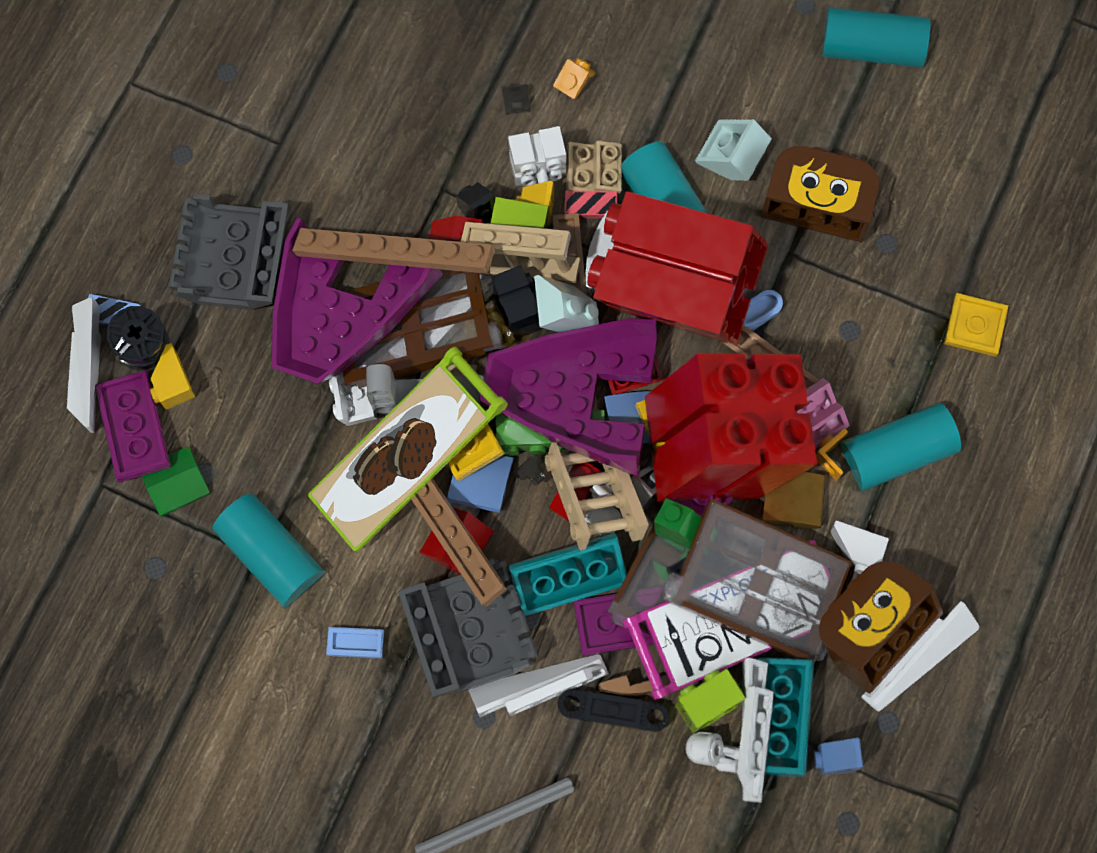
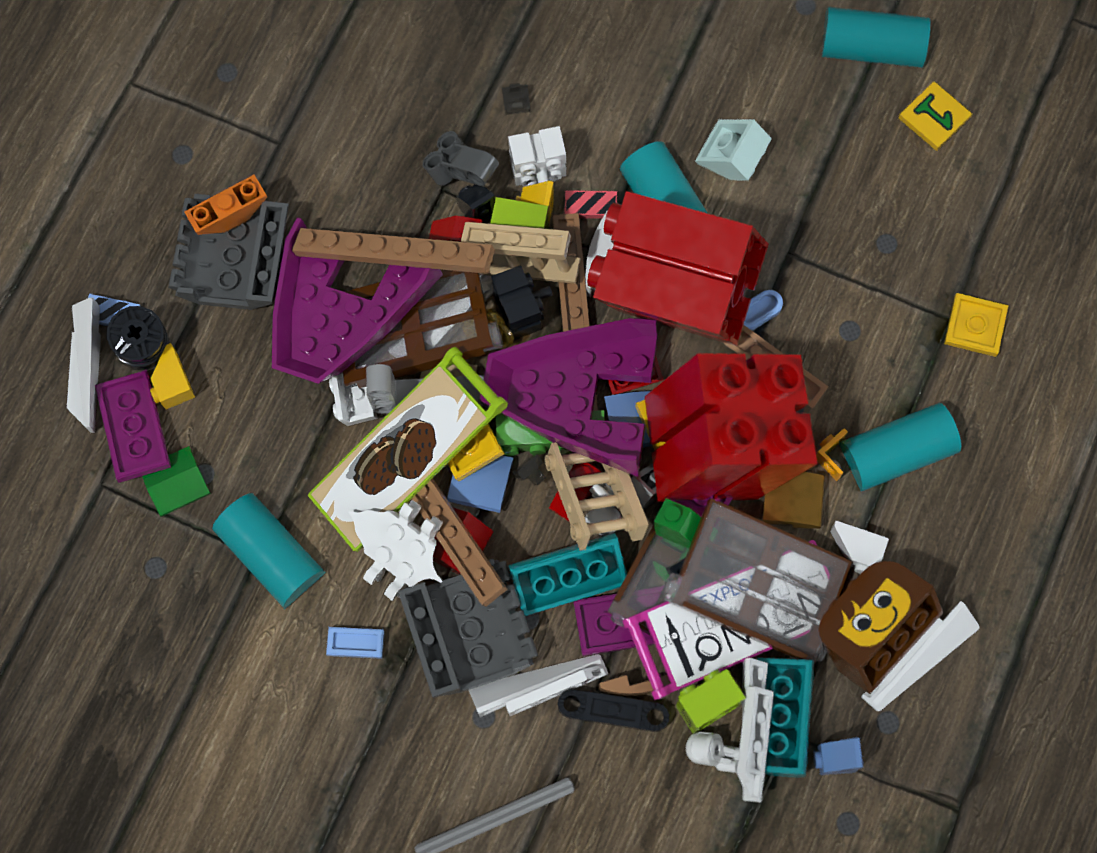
light aqua slope [534,275,599,332] -> none
light orange bracket [553,57,595,99] -> none
tan slope [566,141,622,194] -> none
reddish brown brick [761,146,879,243] -> none
bright pink slope [796,378,850,450] -> none
none -> orange slope [184,174,267,235]
none -> white animal [348,500,443,601]
none -> dark grey piece [423,131,499,186]
none -> yellow tile [898,81,972,151]

